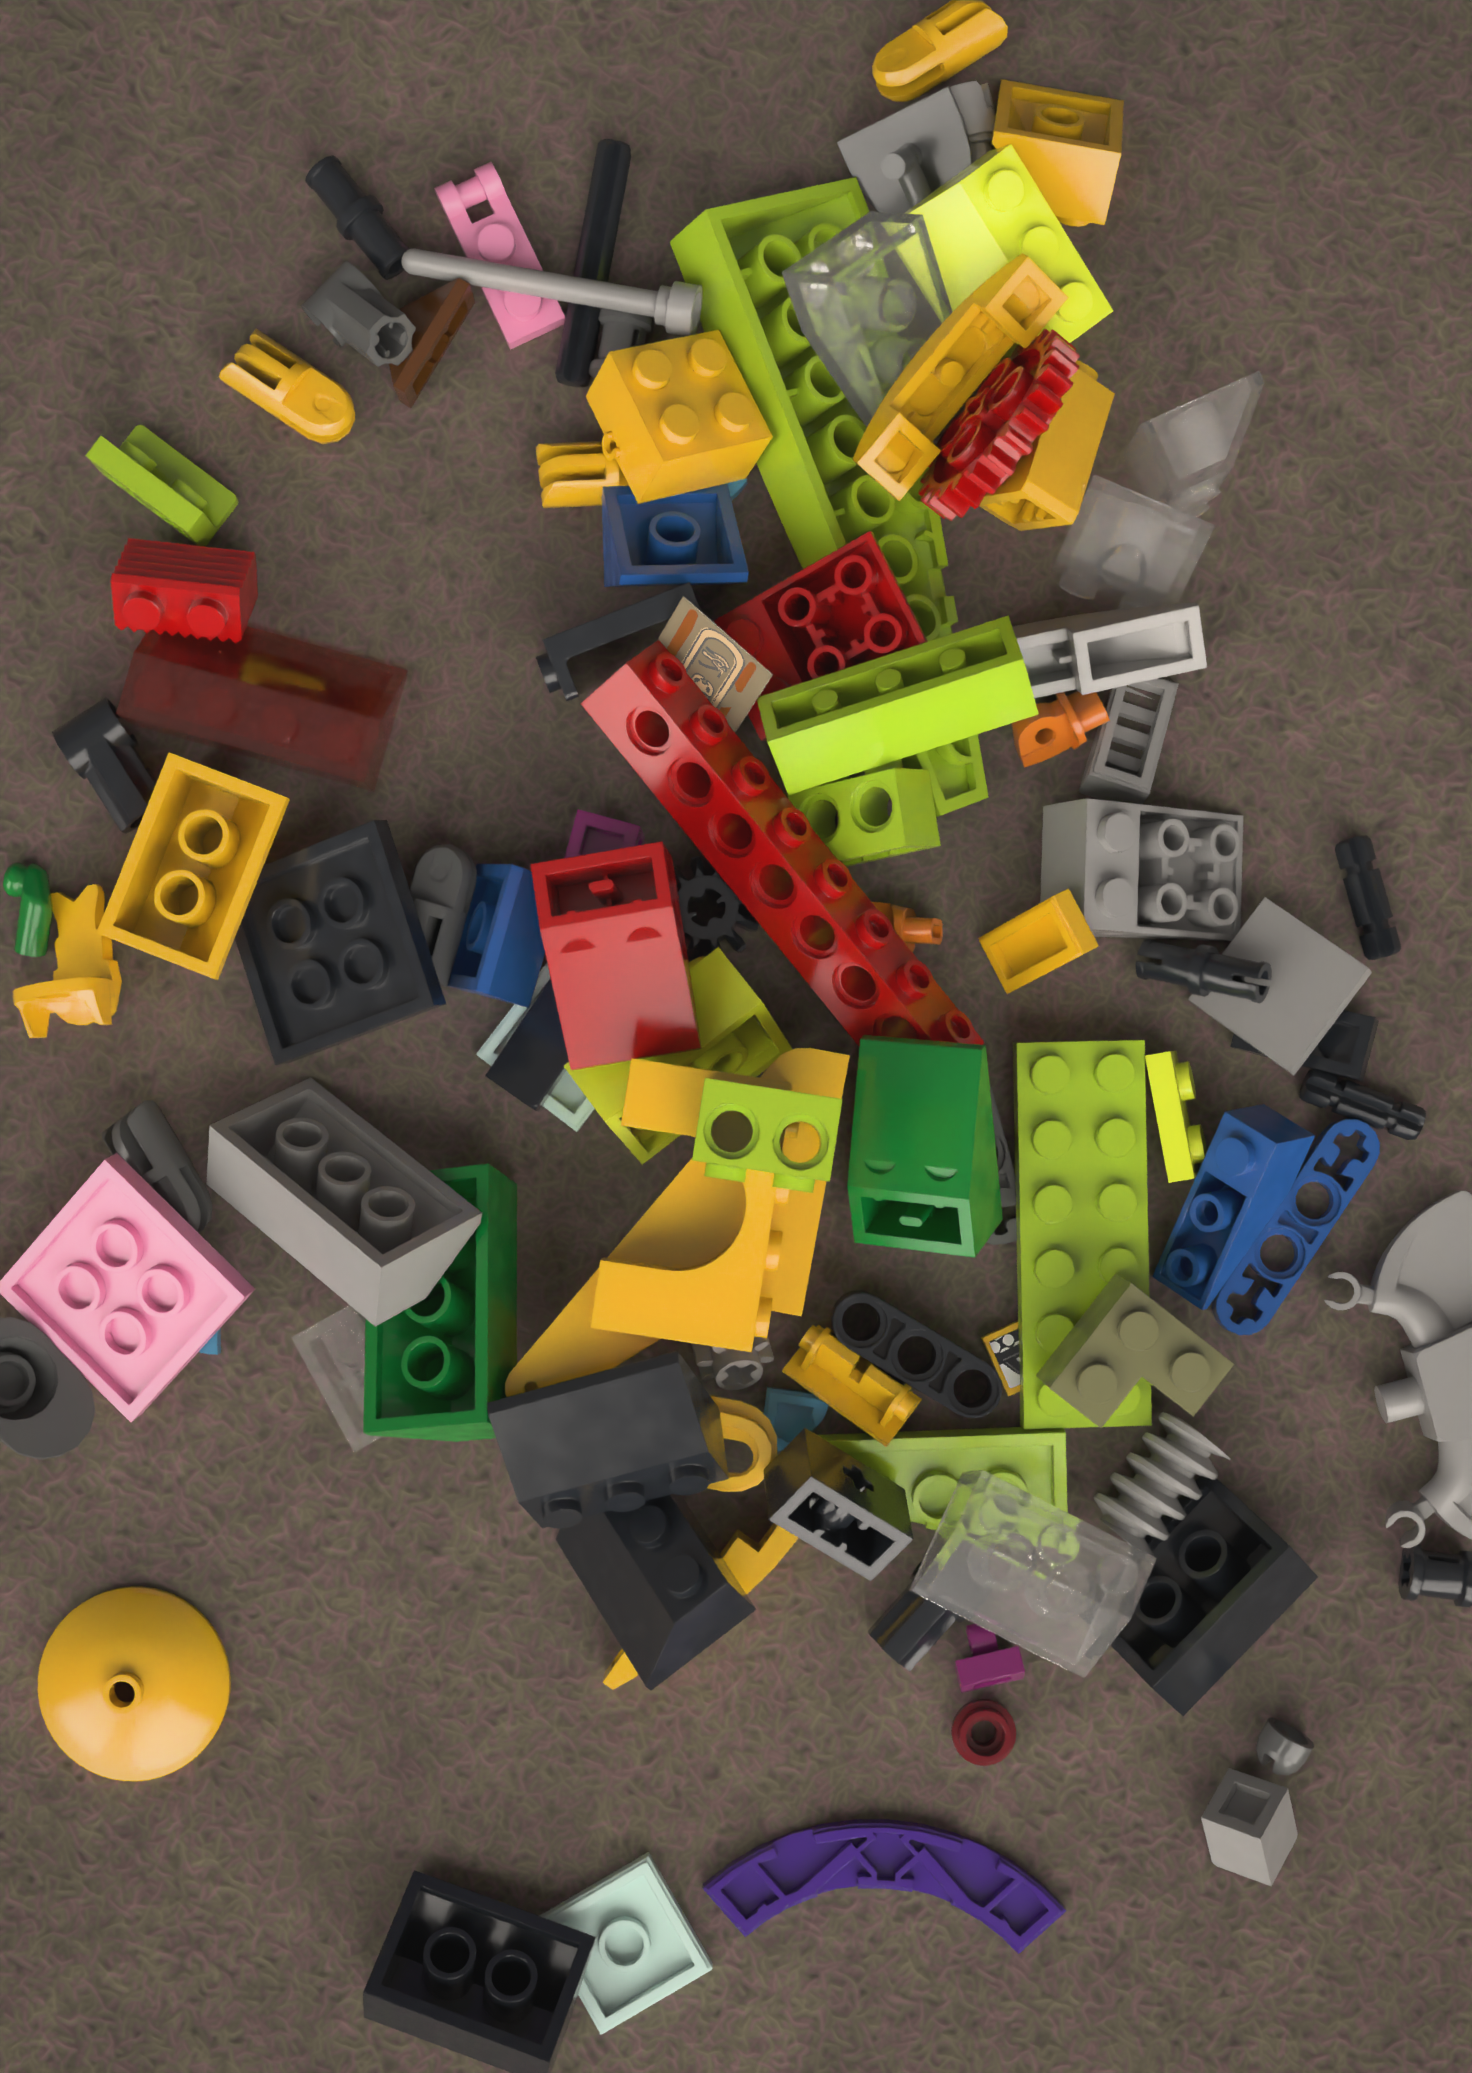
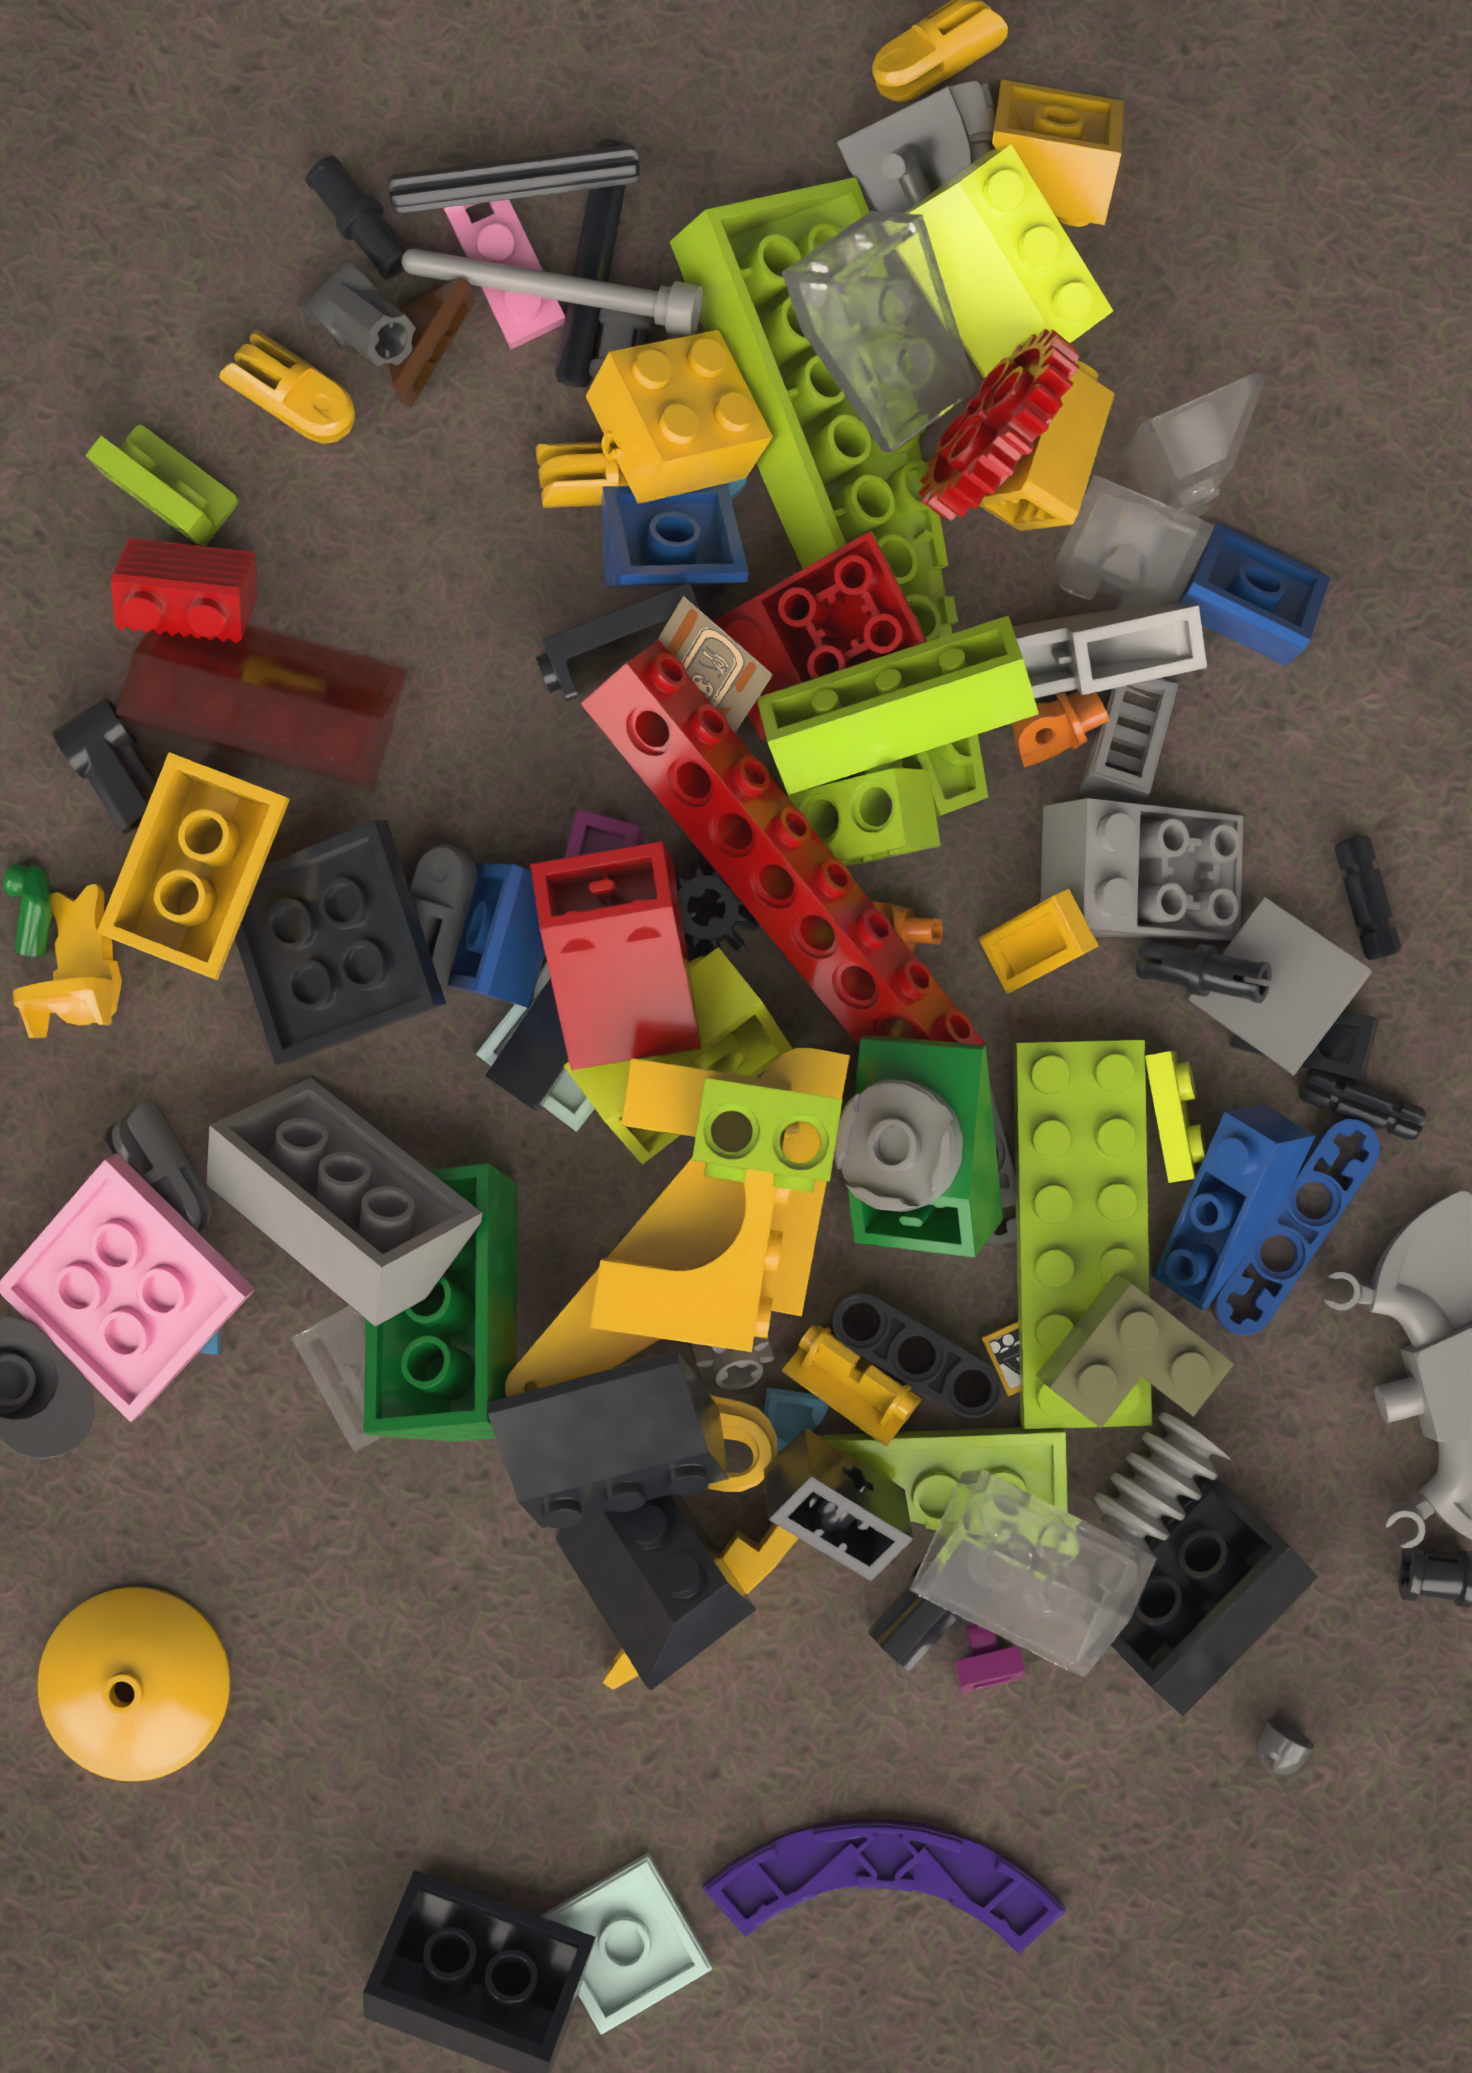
yellow slope [852,253,1069,501] -> none
dark red plate [951,1699,1016,1766] -> none
light grey panel [1201,1768,1298,1887] -> none
none -> axle [388,144,640,214]
none -> light grey tile [834,1079,963,1211]
none -> blue slope [1177,522,1330,666]

